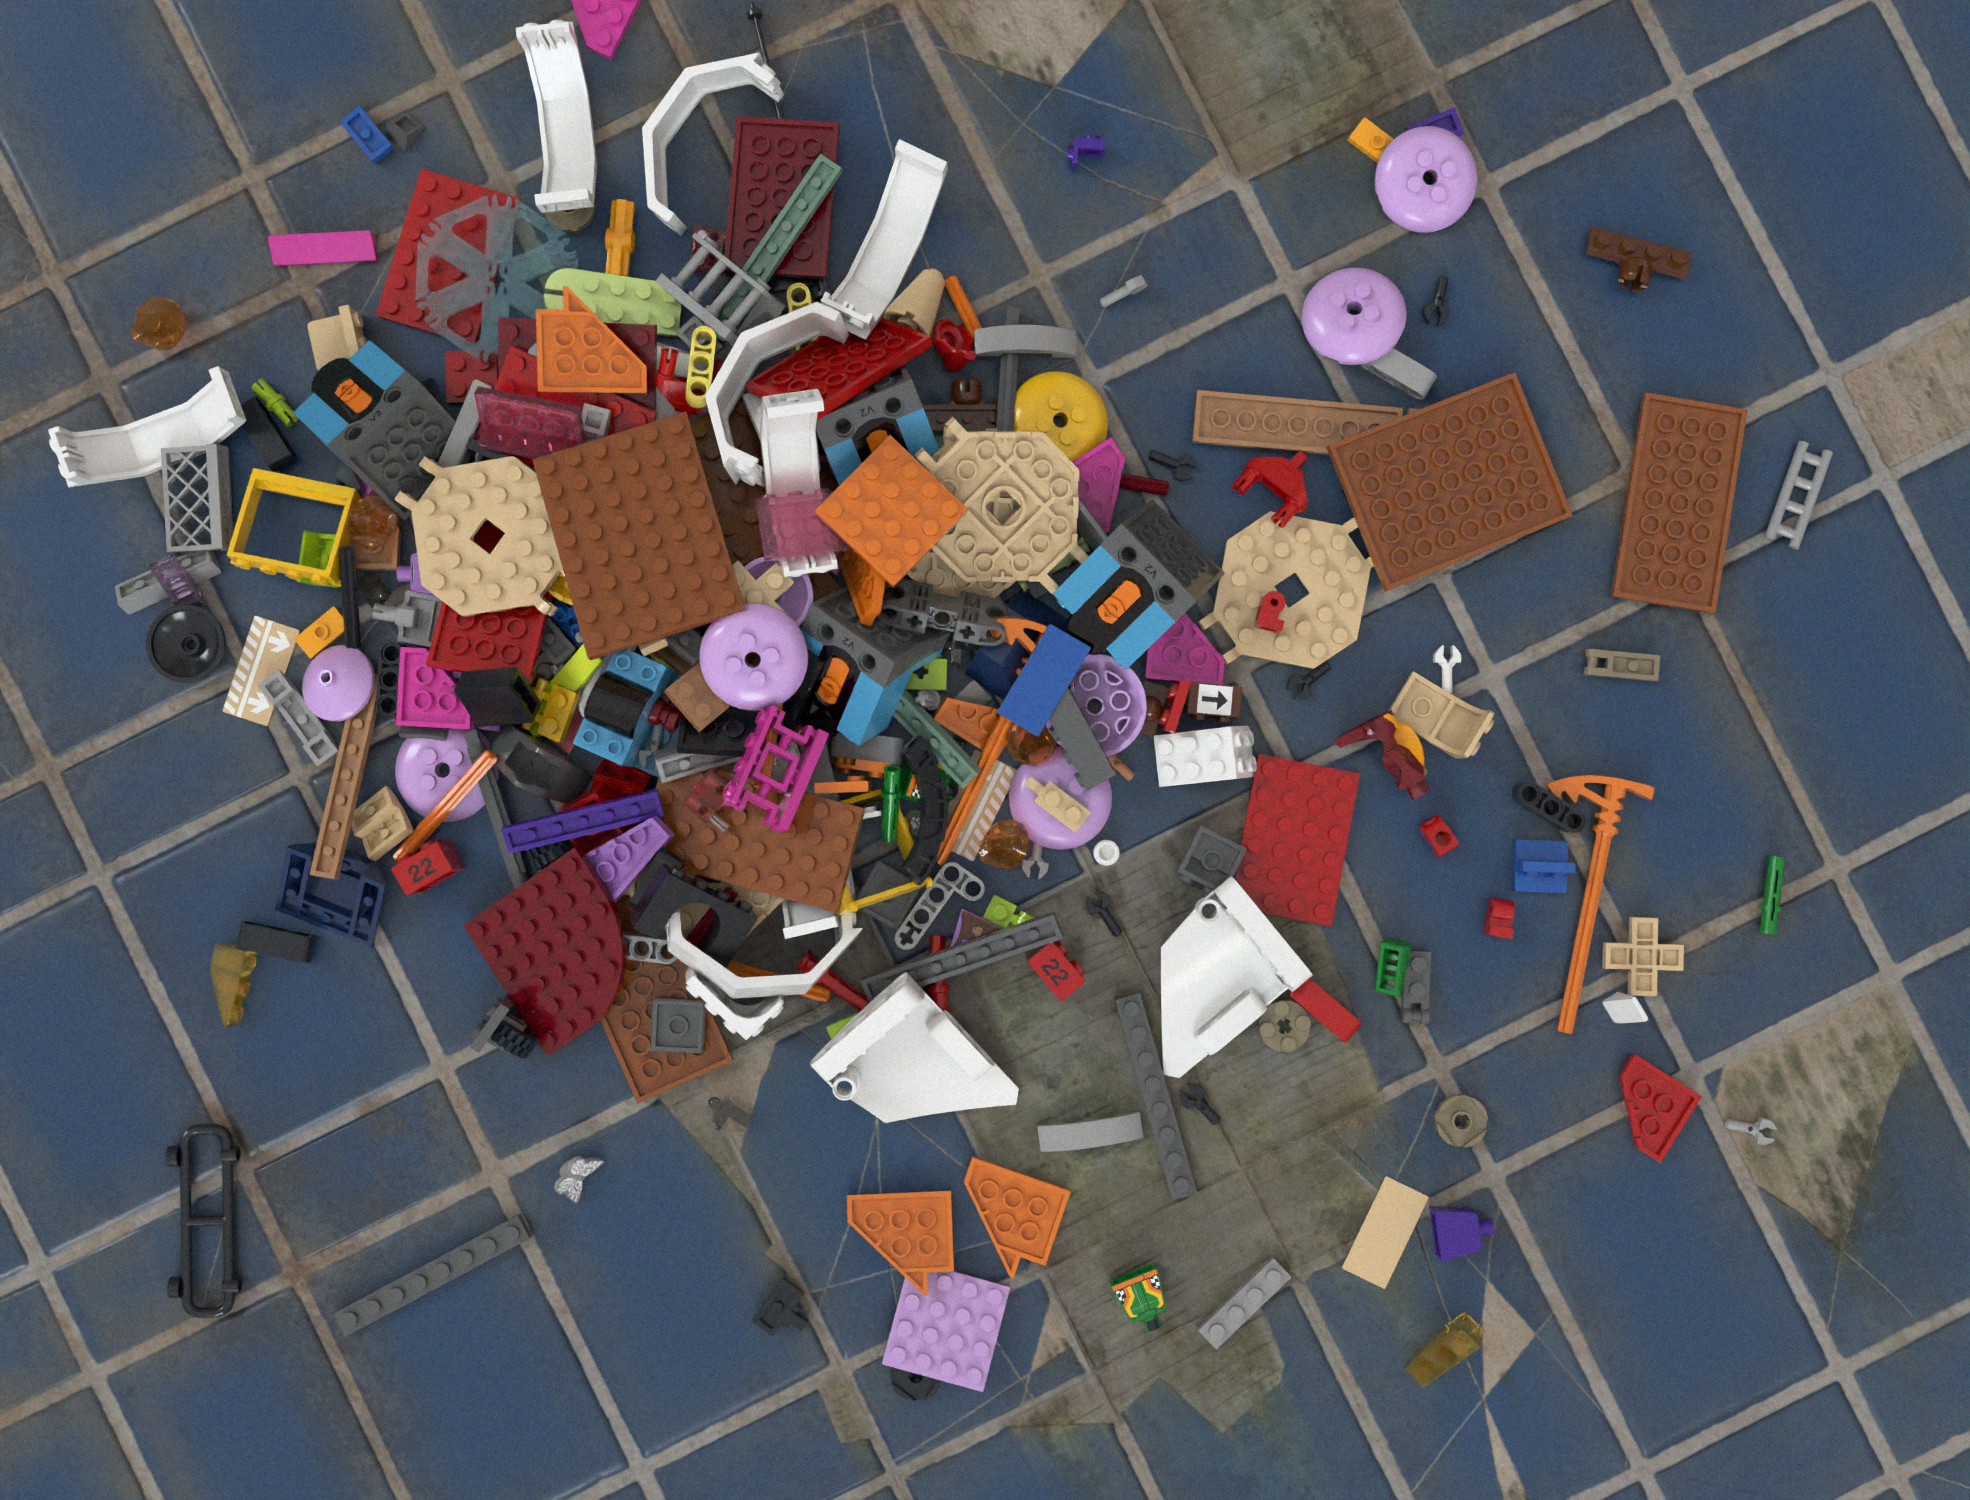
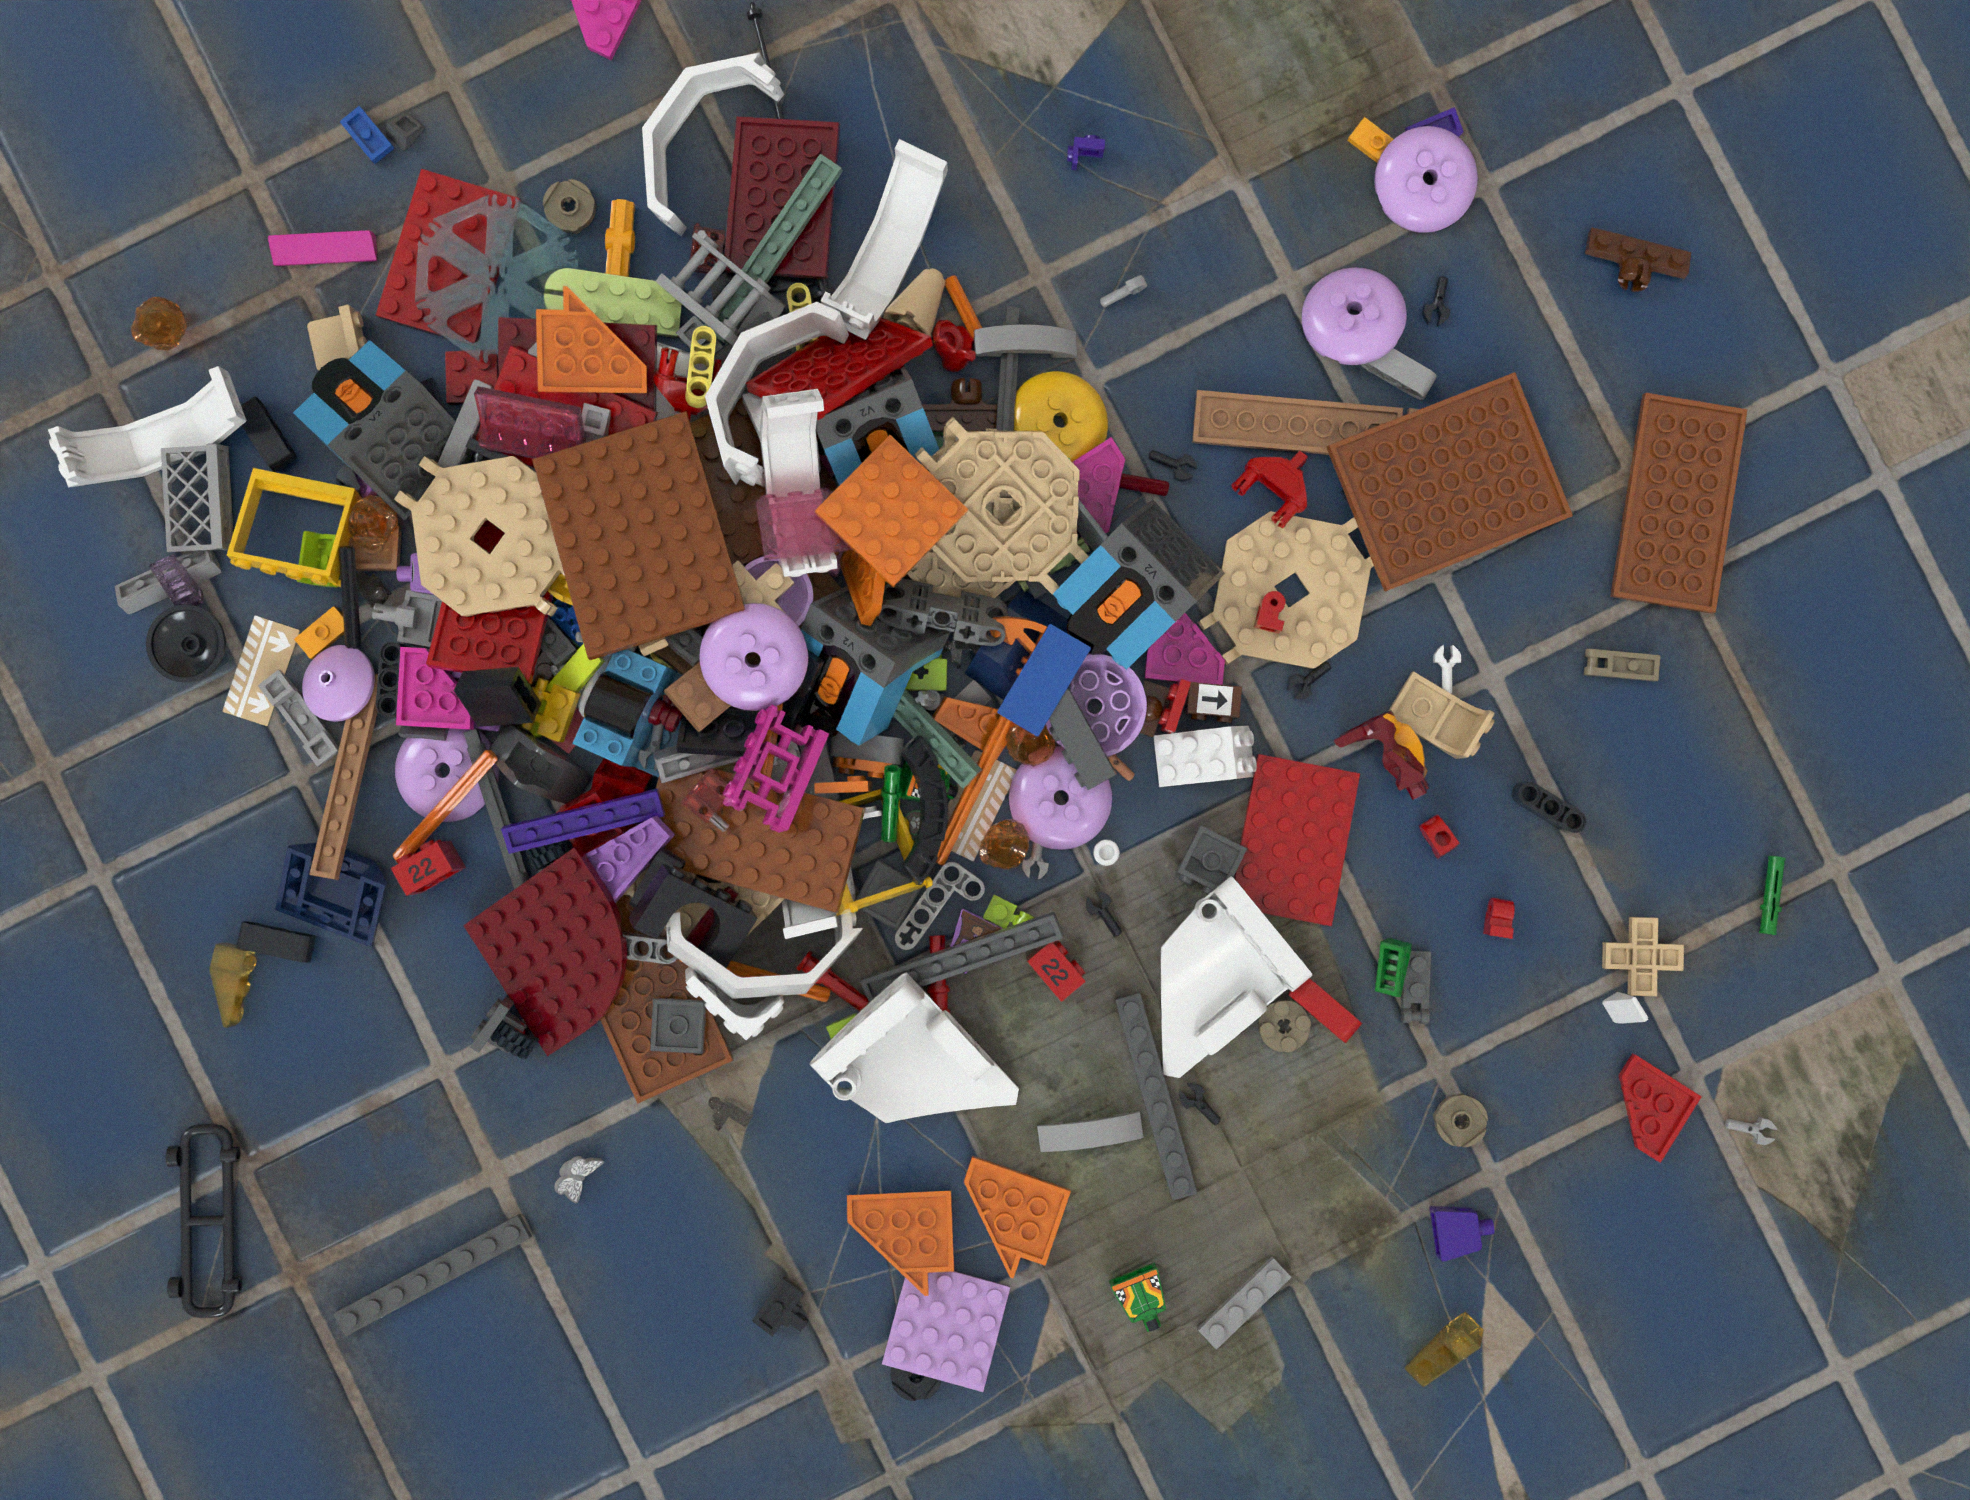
lime pin [251,378,299,427] -> none
tan slope [351,786,414,861] -> none
white panel [516,20,597,213] -> none
tan plate [1024,776,1091,833] -> none
tan sticker [1342,1176,1429,1289] -> none
blue bracket [1512,839,1575,893] -> none
orange piece [1546,775,1655,1034] -> none
light grey bar [1764,441,1833,550] -> none

